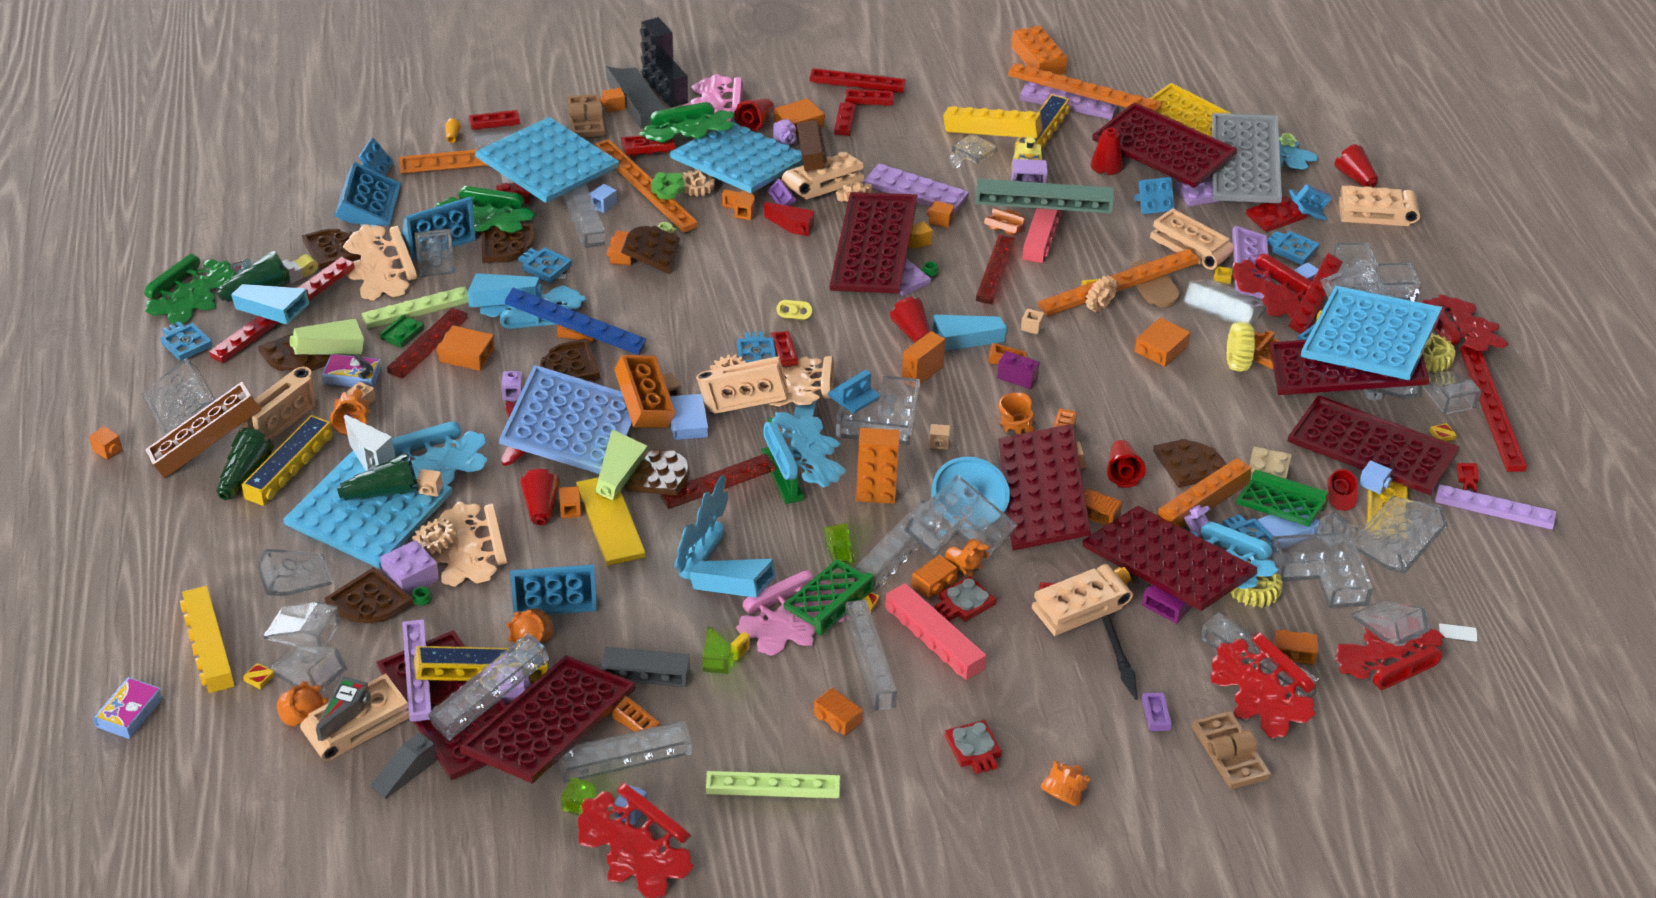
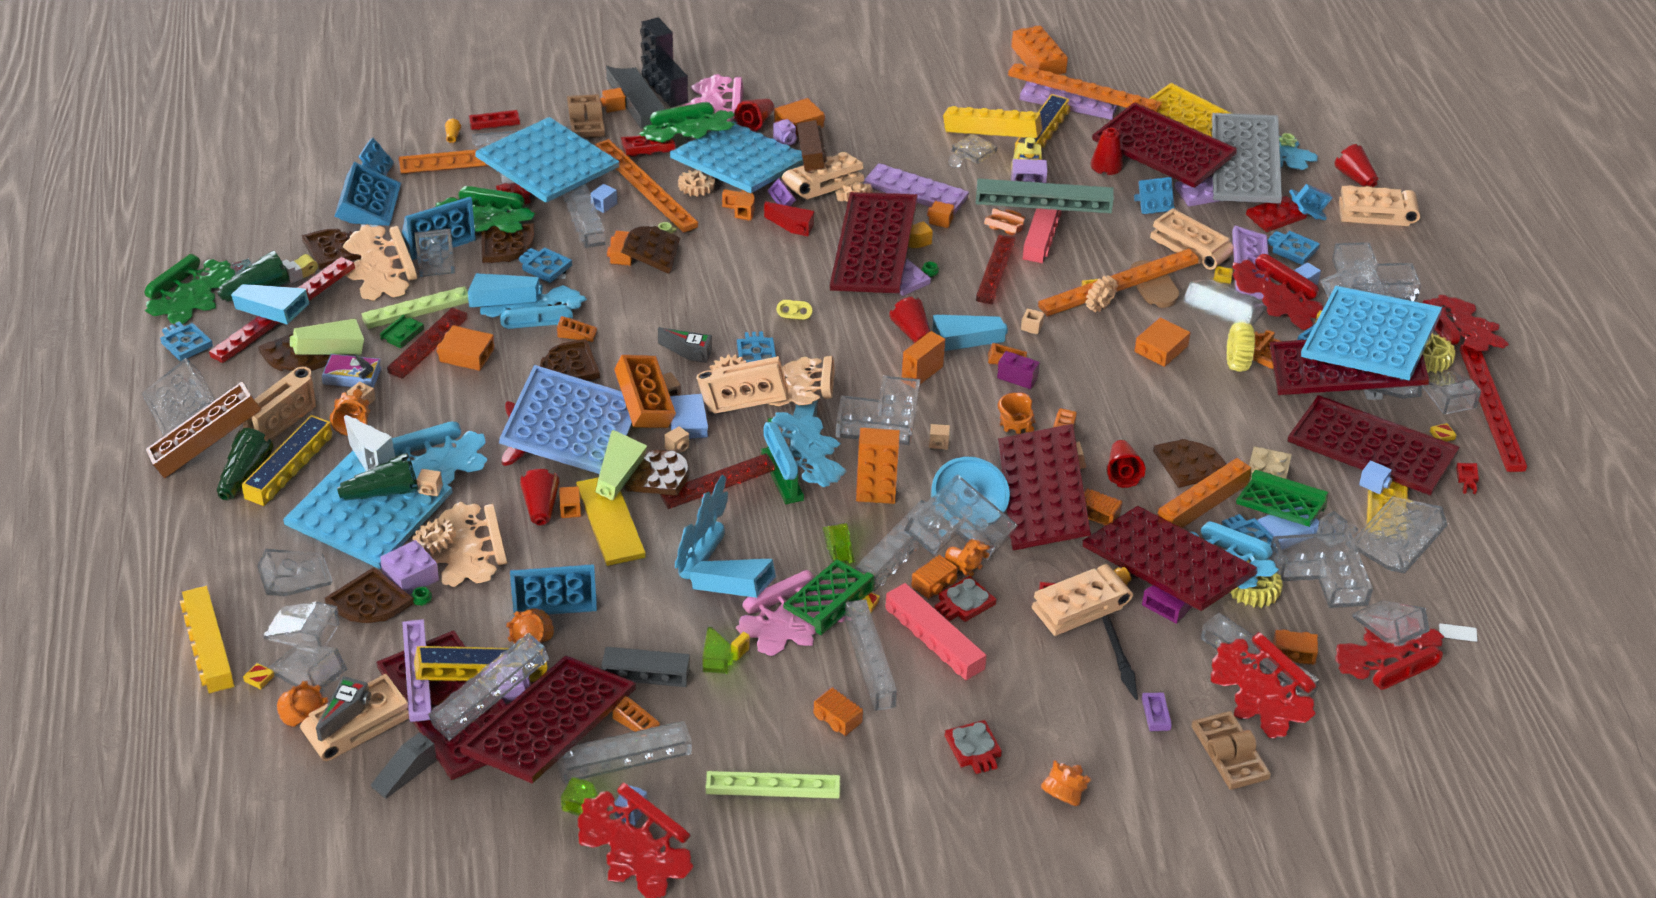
orange brick [89,426,123,460] -> none
piece [93,677,163,739] -> none
lavender brick [502,371,523,401] -> none
blue plate [505,287,646,355] -> none
bright green plate [651,172,685,199] -> none
red tile [771,331,798,367] -> none
red plate [810,68,906,93] -> none
dark azure bracket [828,370,880,414] -> none
red plate [834,102,856,136] -> none
red plate [845,89,894,106] -> none
lavender bracket [1184,505,1210,537] -> none
red plate [1288,253,1343,334] -> none
red cap [1327,469,1358,511] -> none
lavender plate [1435,484,1556,530] -> none
none -> dark grey slope [658,327,712,363]
none -> light nougat plate [665,426,689,454]

